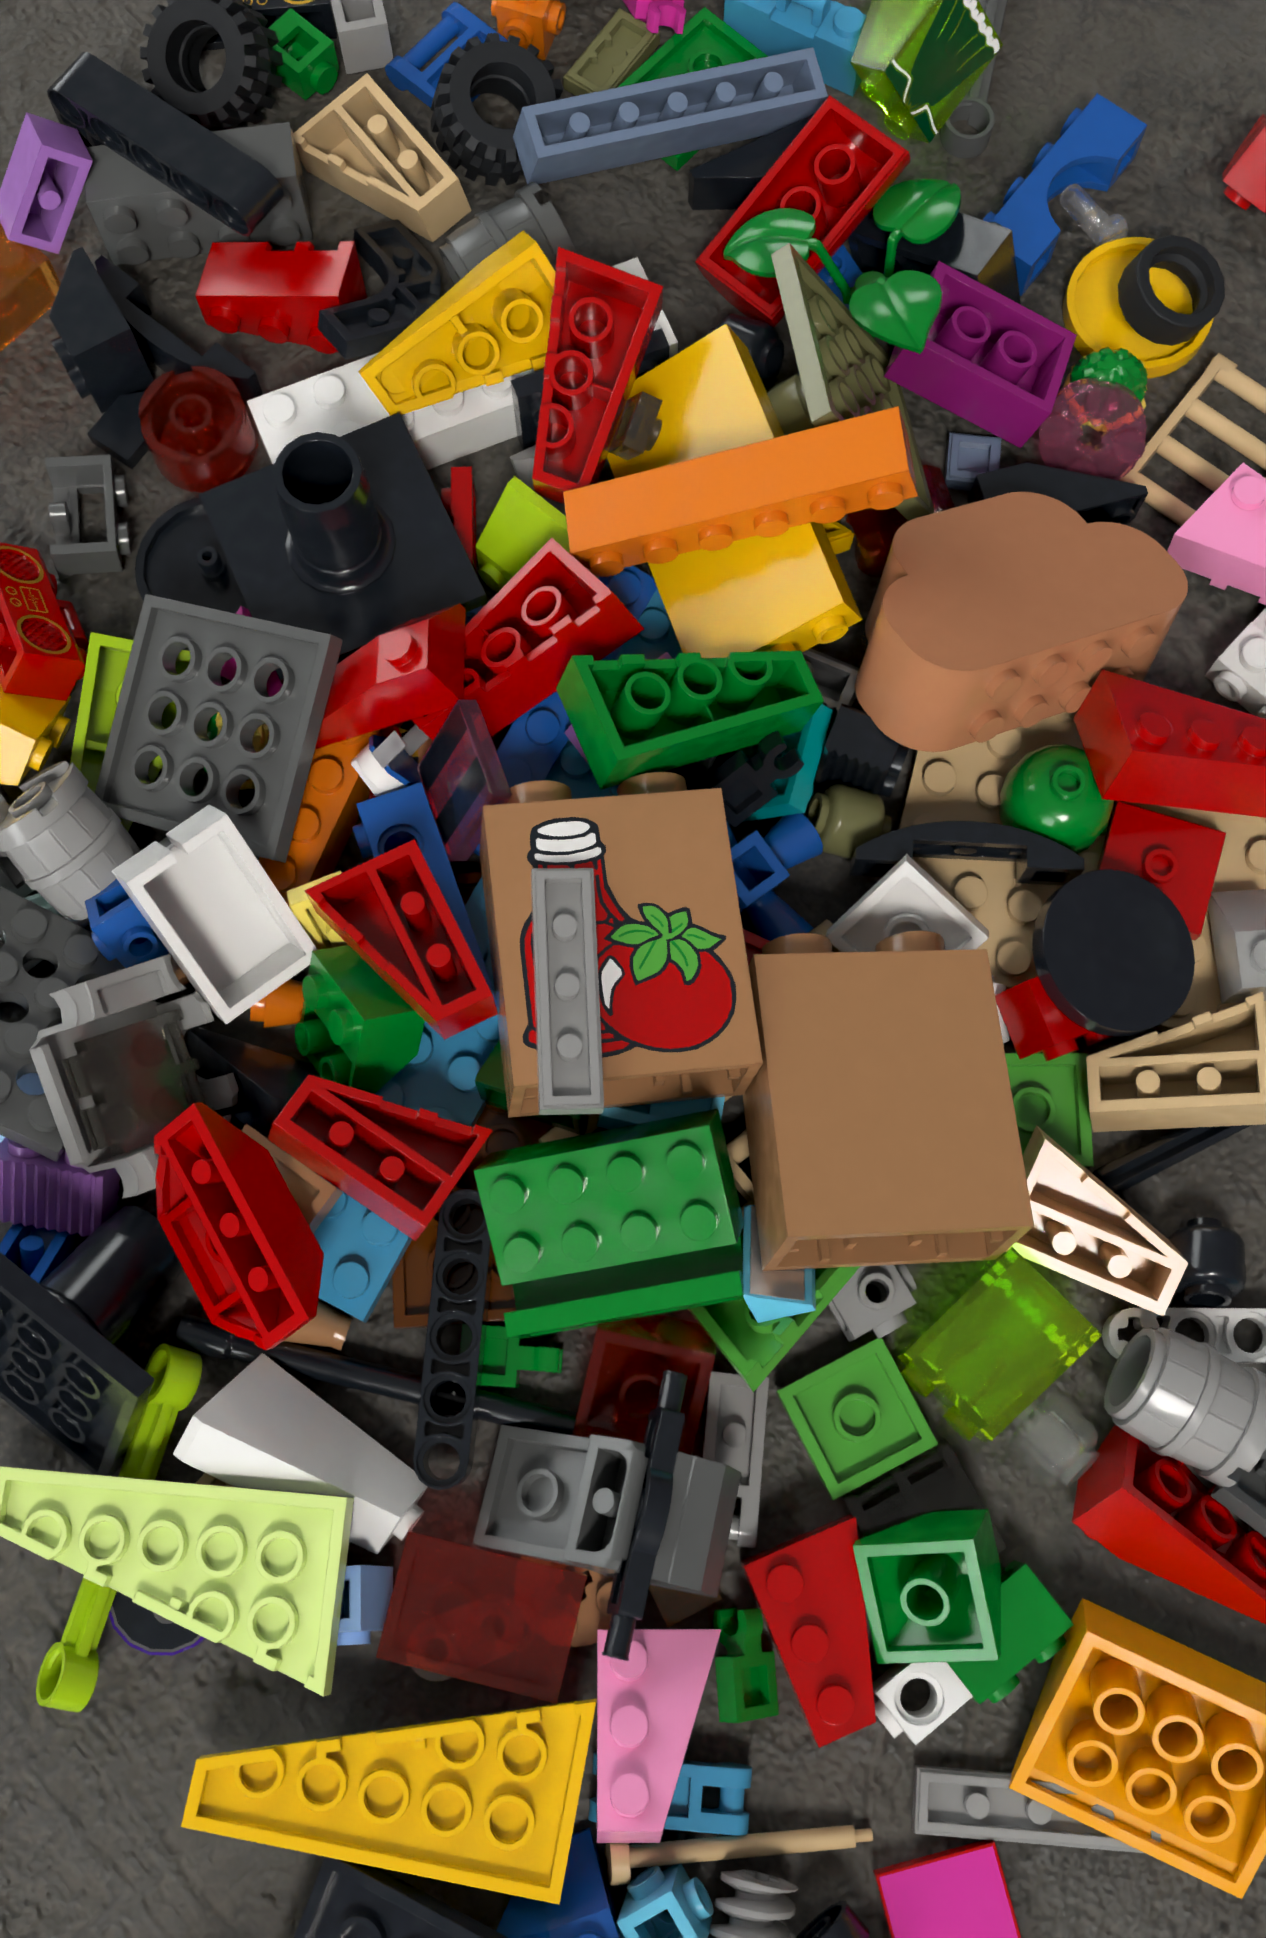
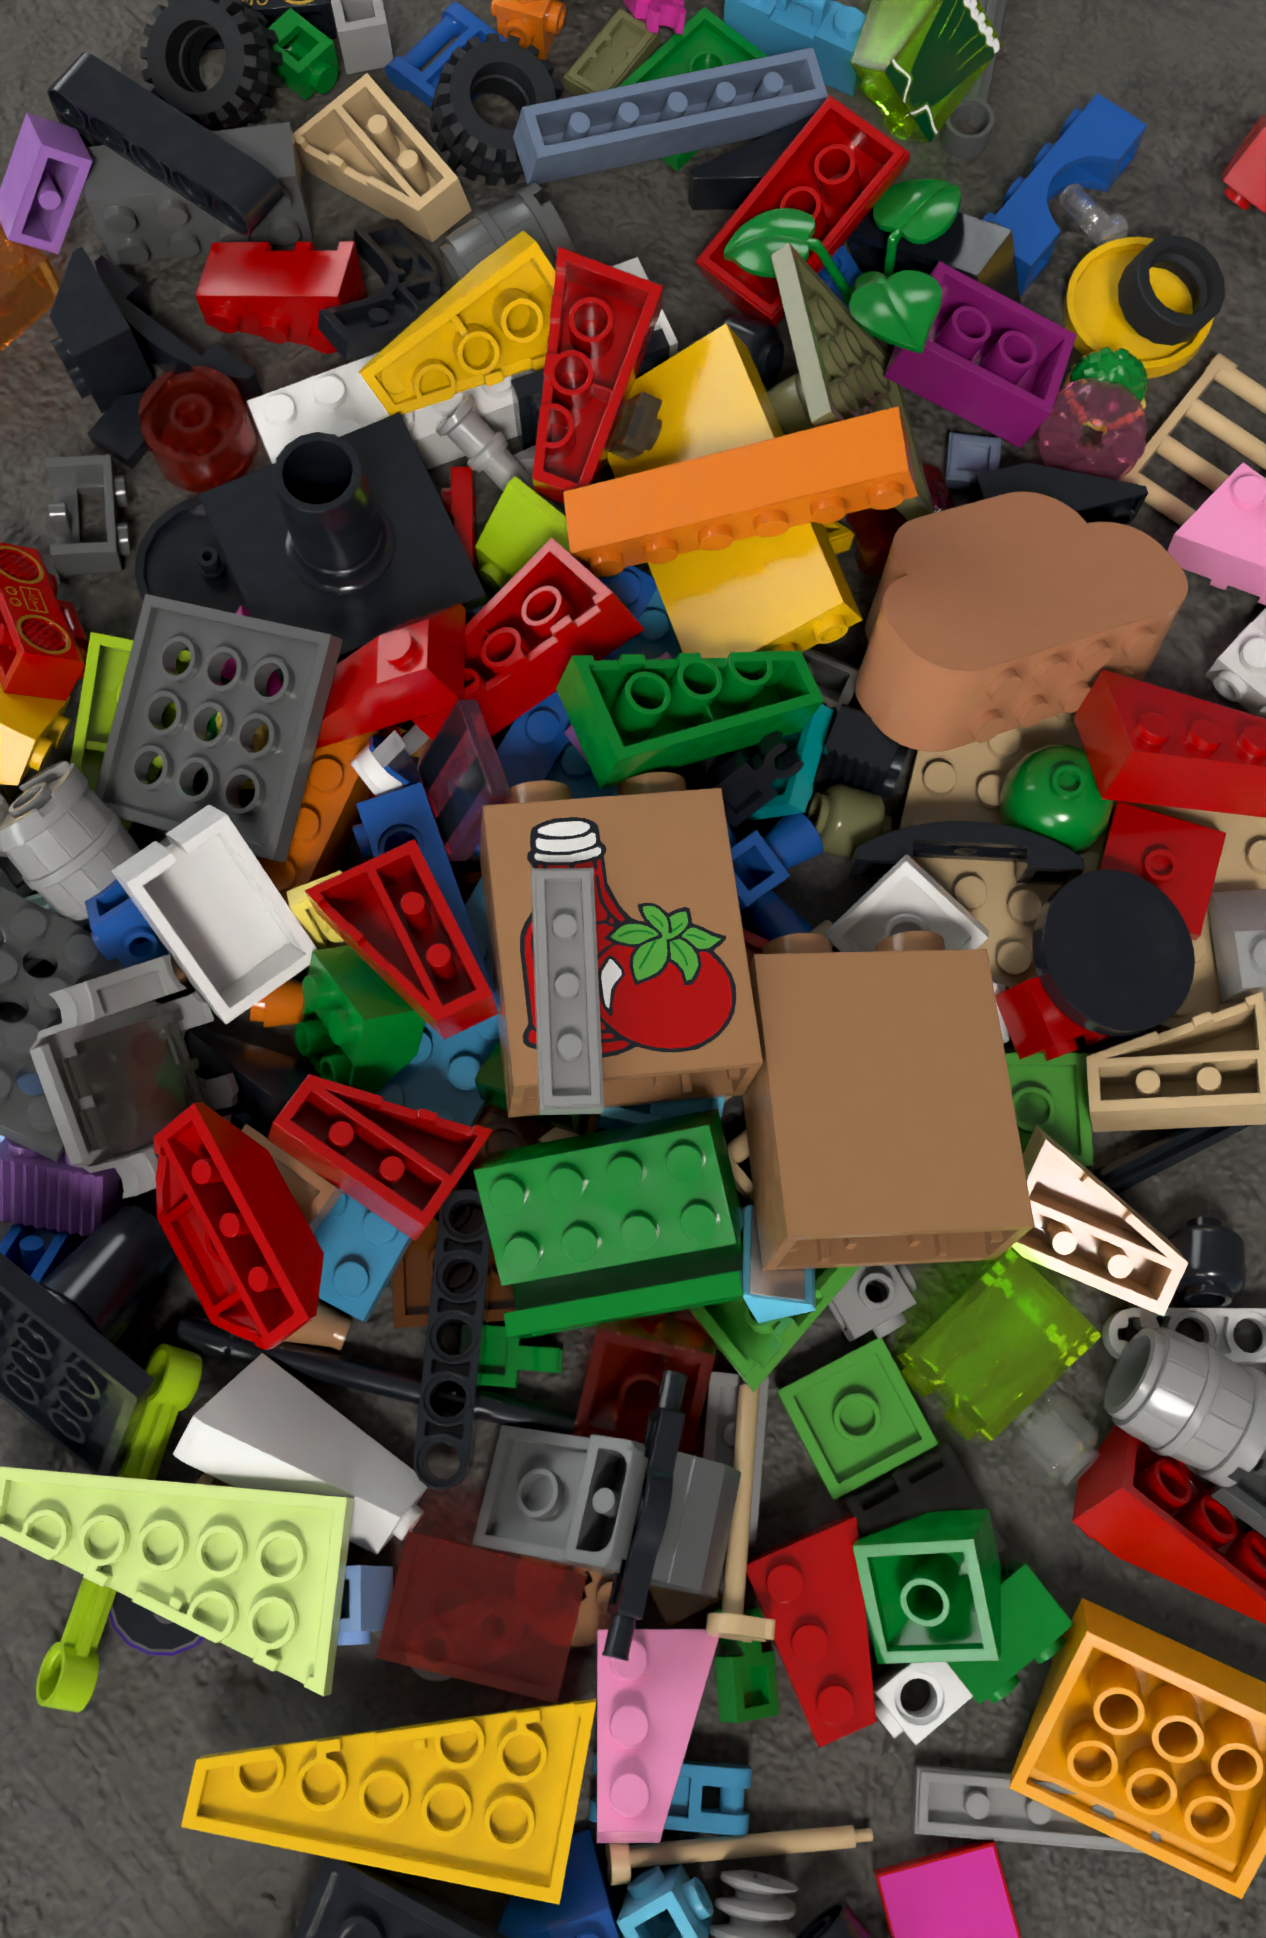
none -> light grey pin [435,396,566,516]
none -> tan piece [706,1381,776,1643]

